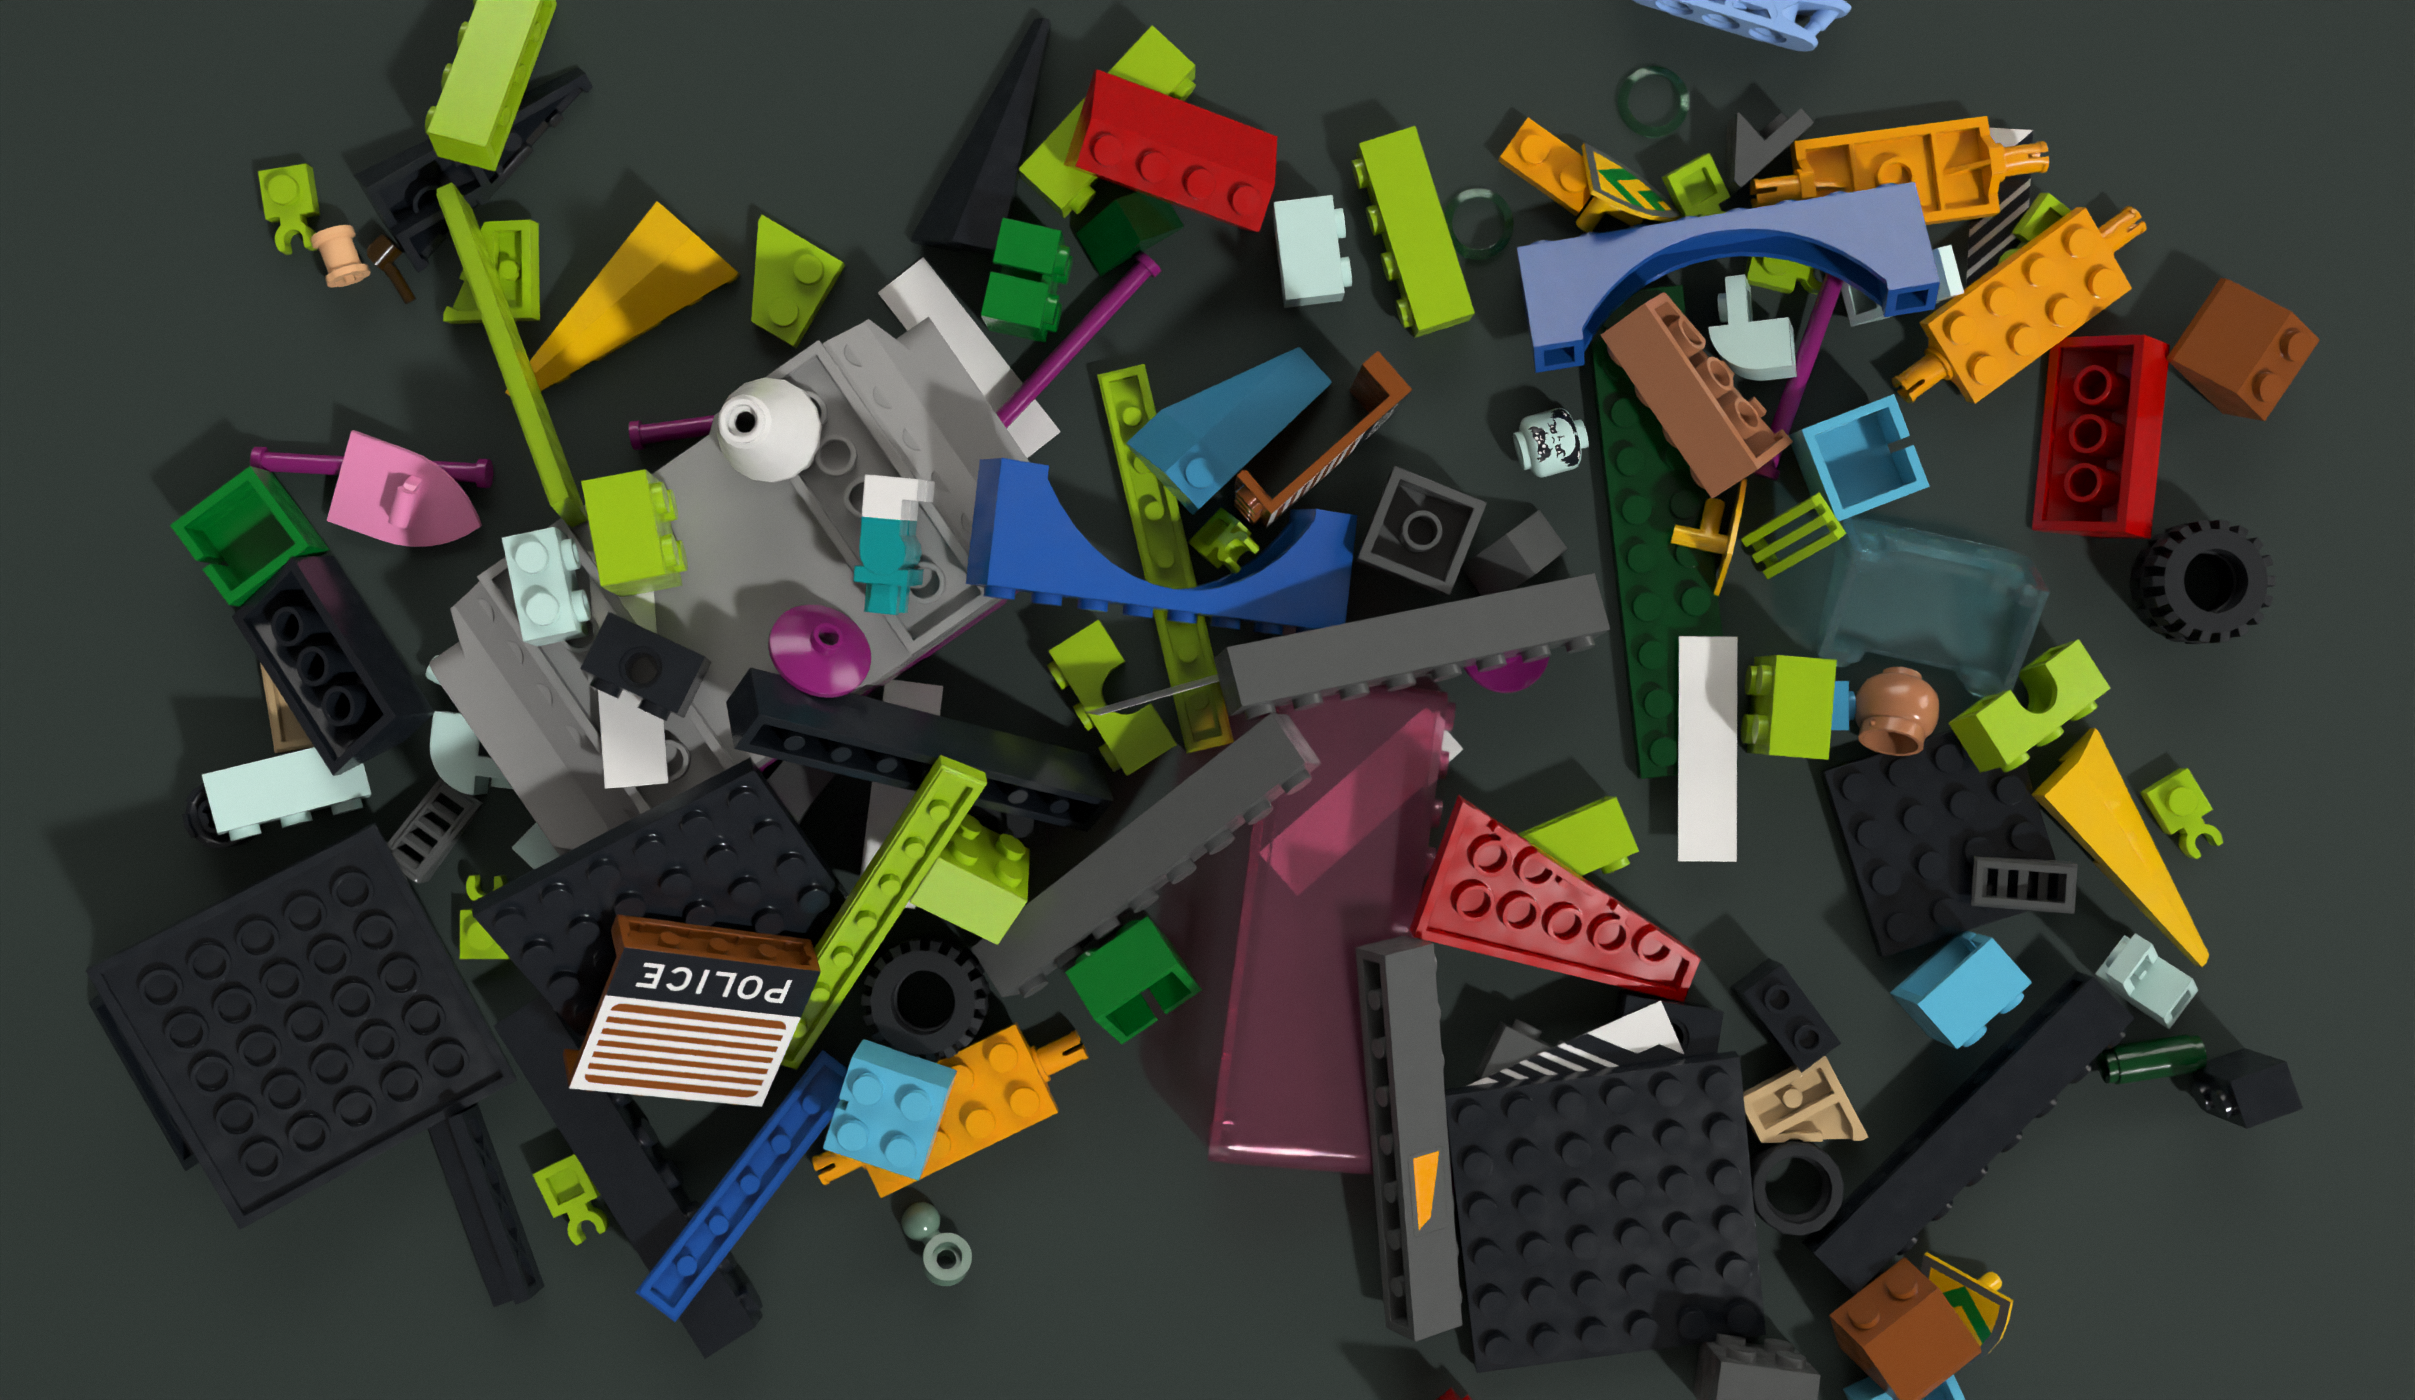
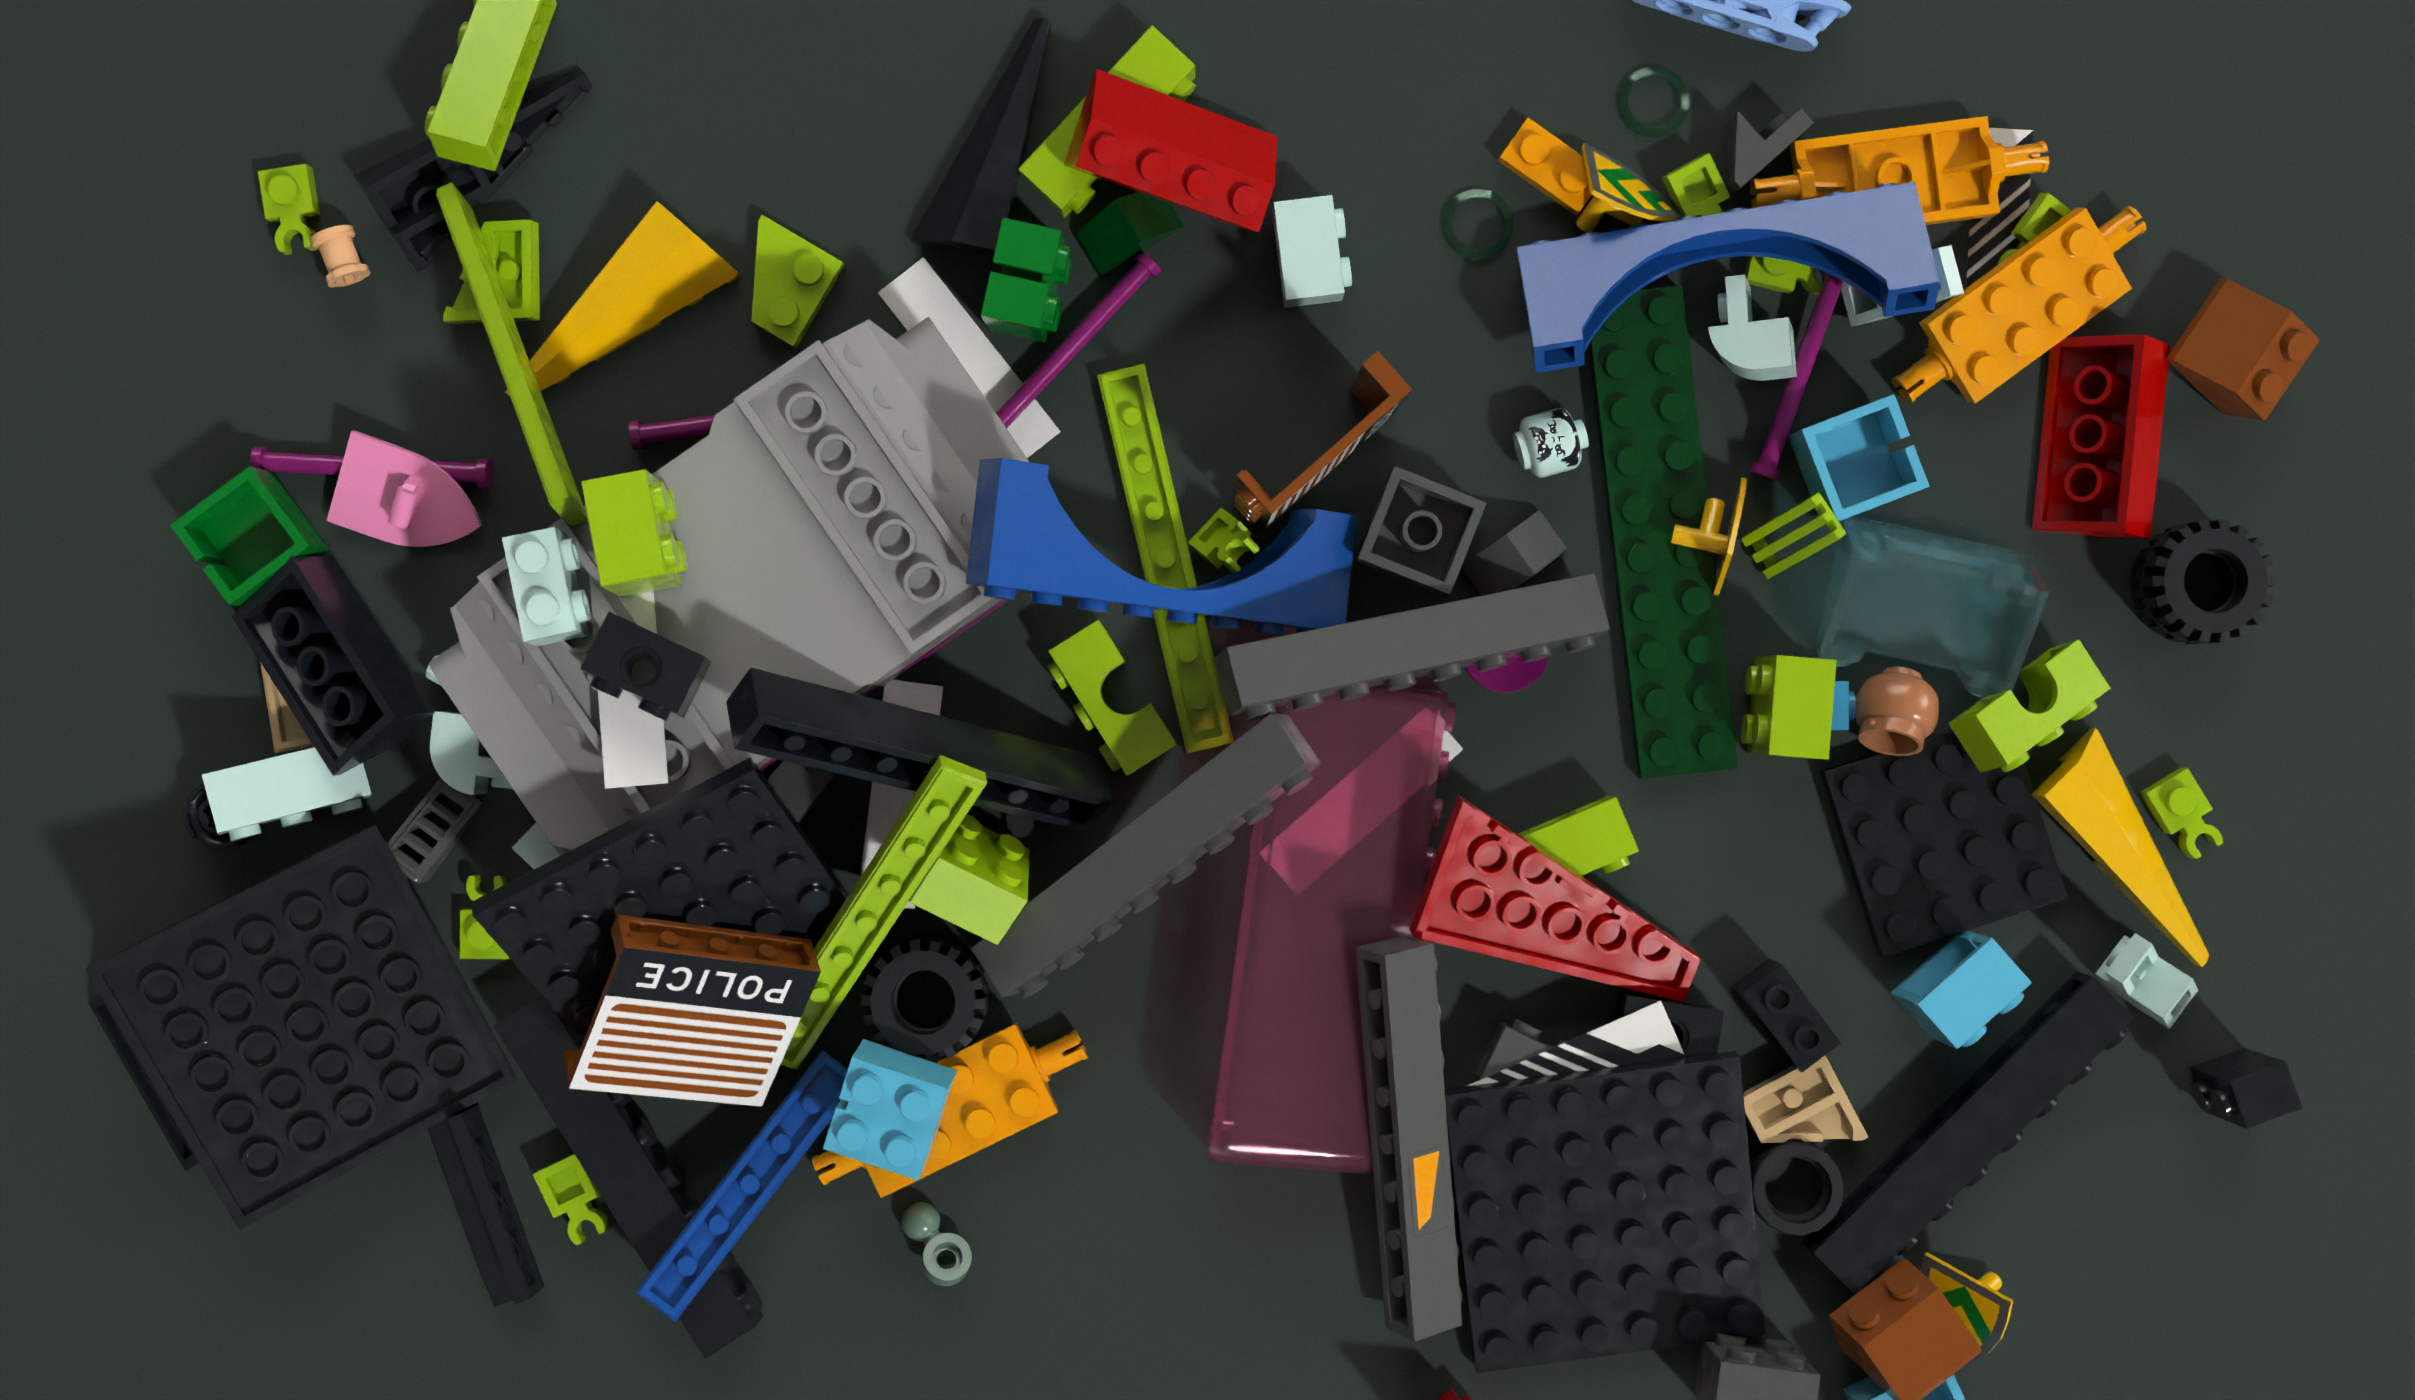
dark brown hand [367,234,416,304] -> none
white cone [717,378,822,483] -> none
magenta dish [768,604,871,698] -> none
teal hips [853,474,935,615] -> none
green piece [1065,916,1202,1045] -> none
white sticker [1086,674,1219,716] -> none
dark azure wedge [1126,347,1332,515] -> none
lime brick [1351,126,1475,338] -> none
nougat wedge [1601,292,1793,499] -> none
white sticker [1678,636,1737,862] -> none
dark grey slope [1971,856,2078,914] -> none
dark green piece [2097,1034,2207,1085] -> none

